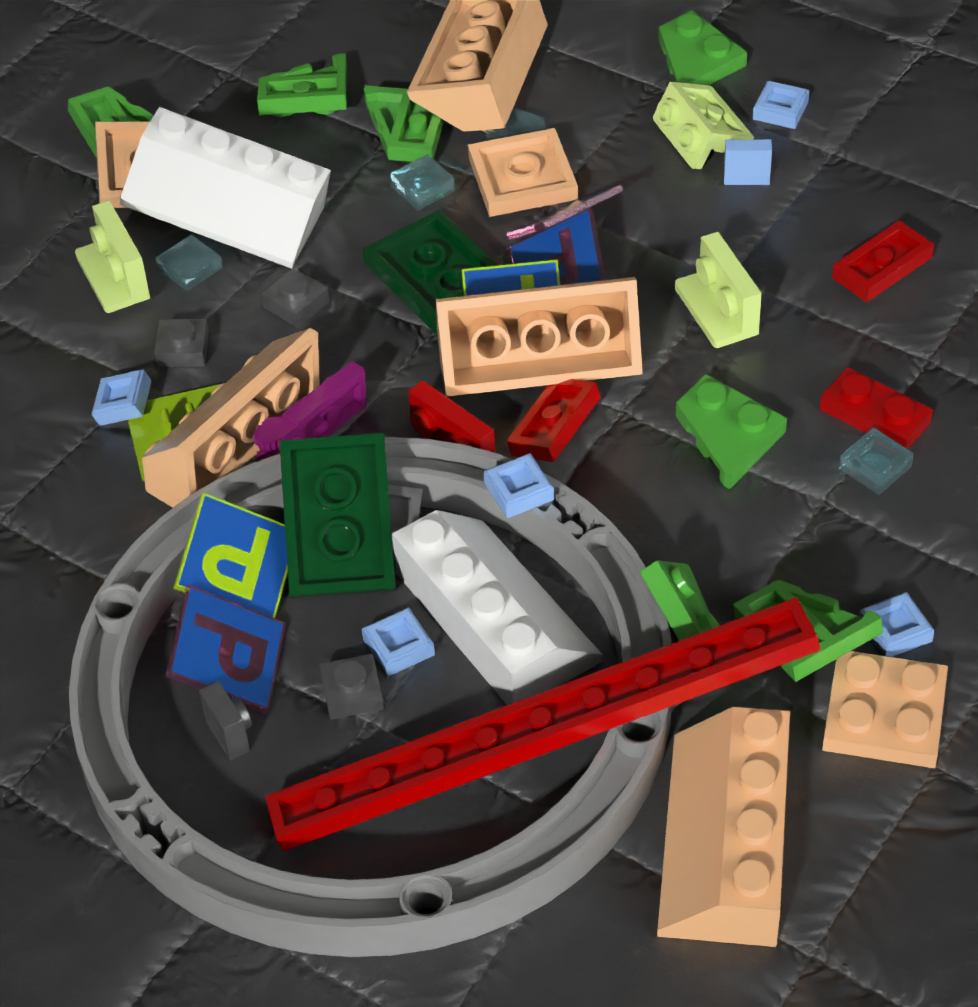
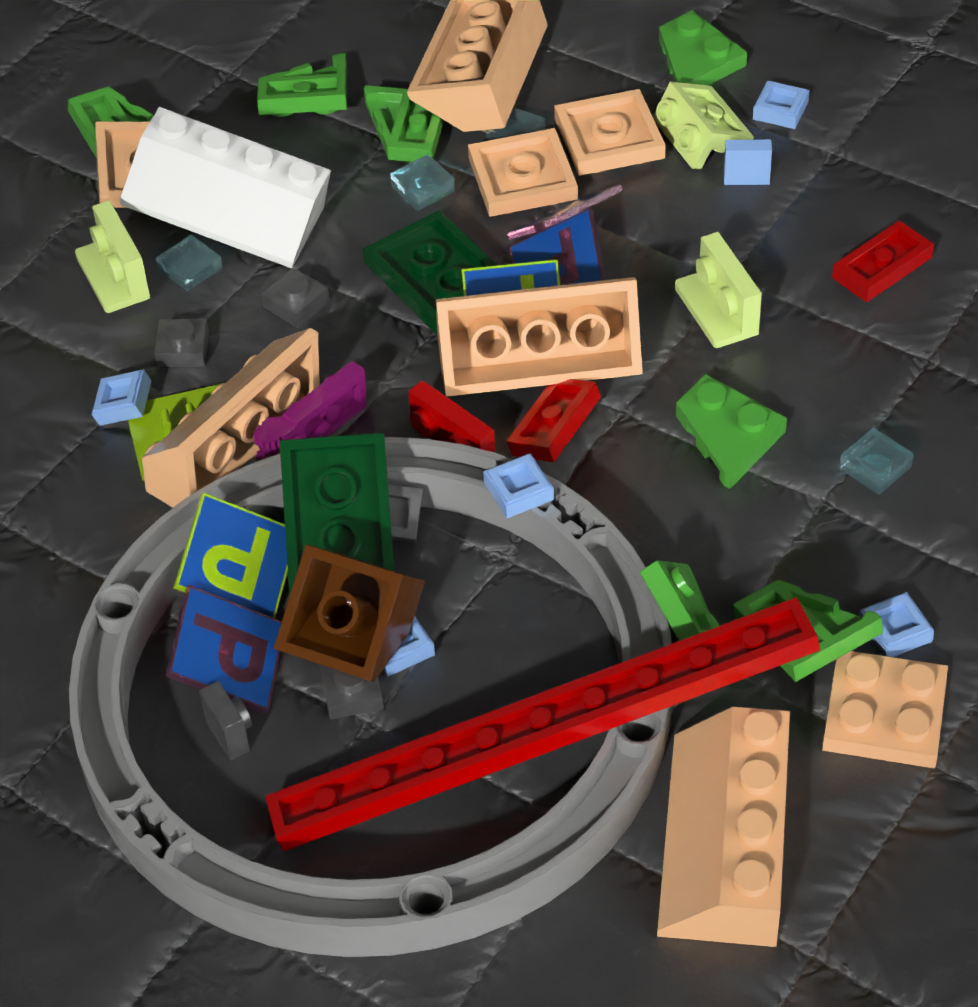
white slope [392,510,603,705] -> none
red plate [819,367,933,453] -> none
none -> reddish brown slope [273,545,425,682]
none -> light nougat plate [554,89,665,176]

